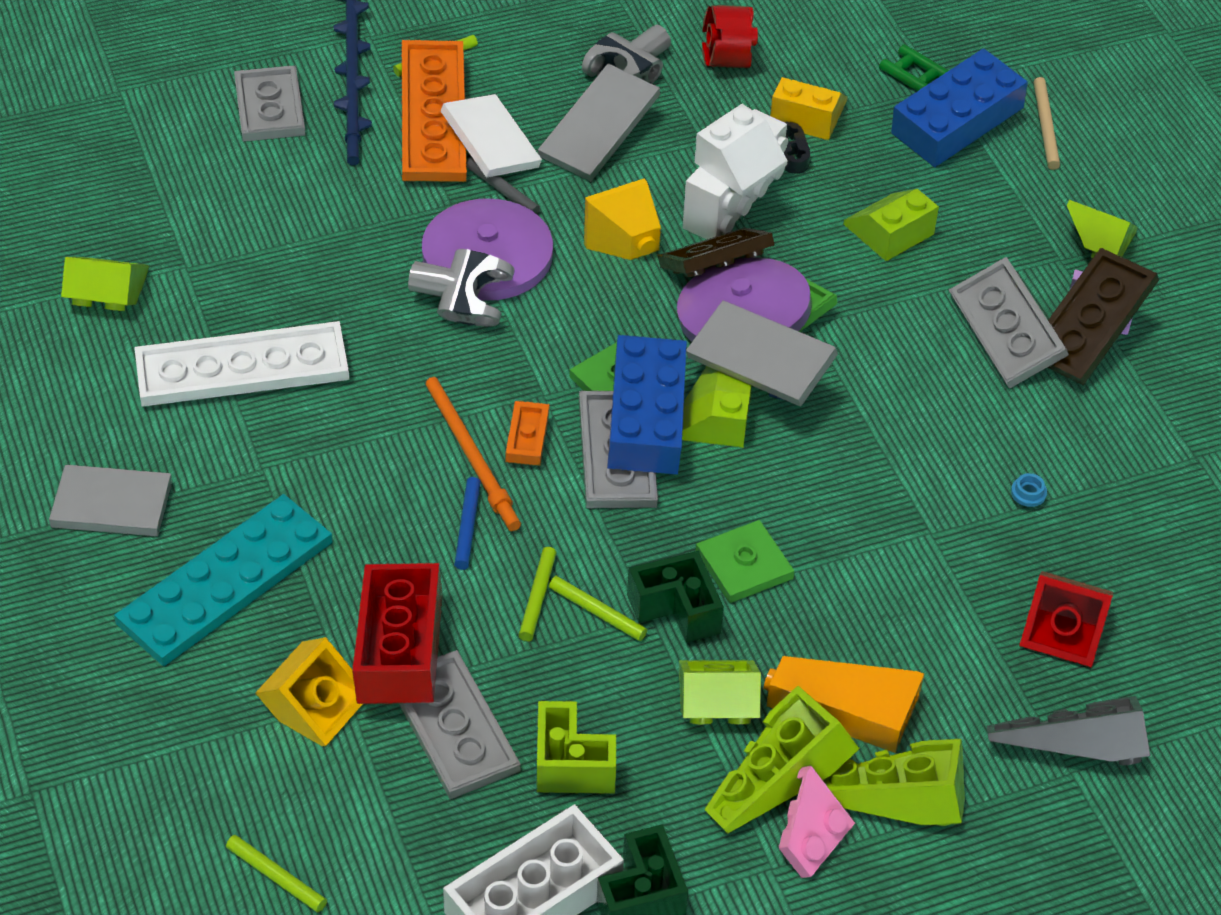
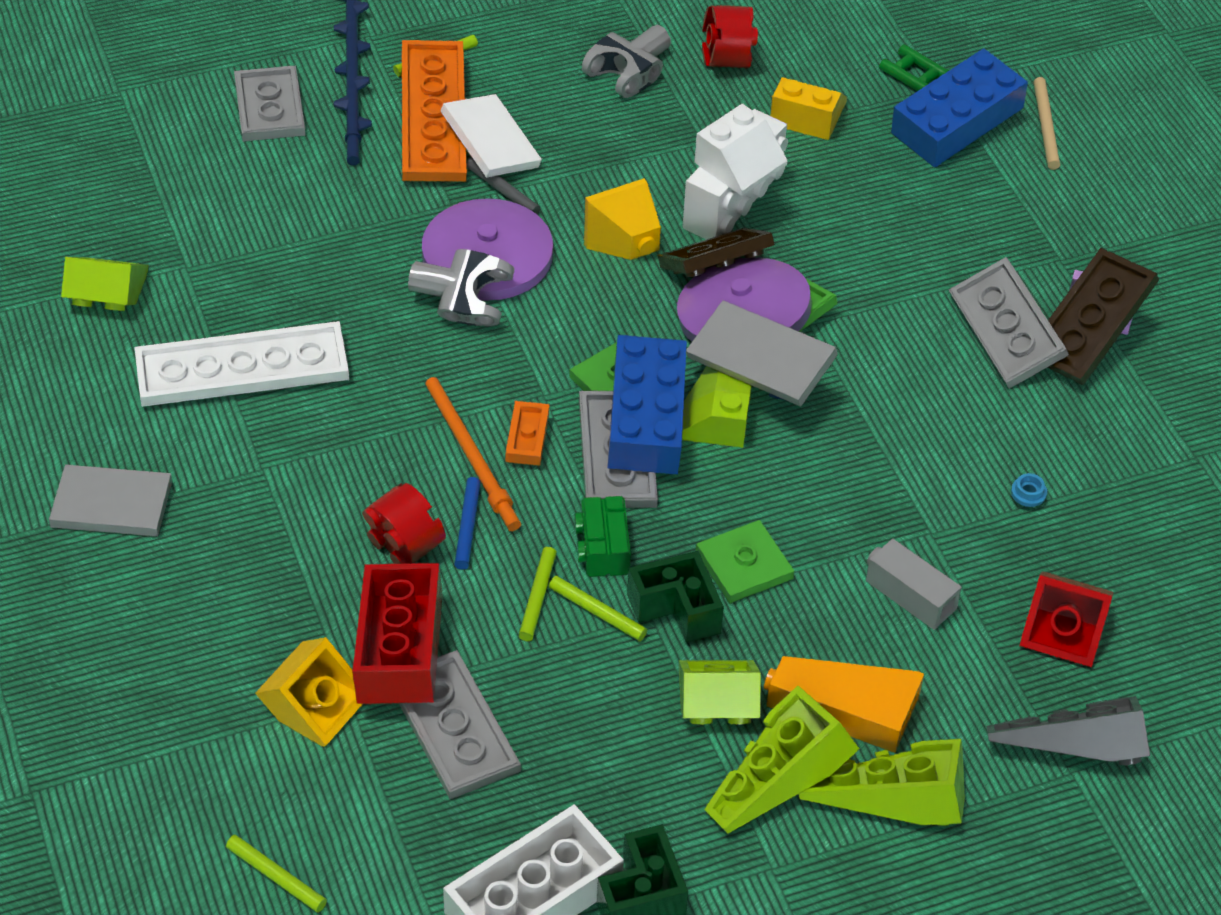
teal plate [114,494,333,667] -> none
lime brick [537,701,616,794] -> none
light grey tile [538,64,660,182] -> none
bright pink wing [779,766,855,878] -> none
black beam [784,122,810,174] -> none
lime slope [843,188,939,261] -> none
lime slope [1067,200,1138,258] -> none
none -> red brick [362,483,446,564]
none -> green brick [574,496,631,577]
none -> light grey brick [866,538,962,630]

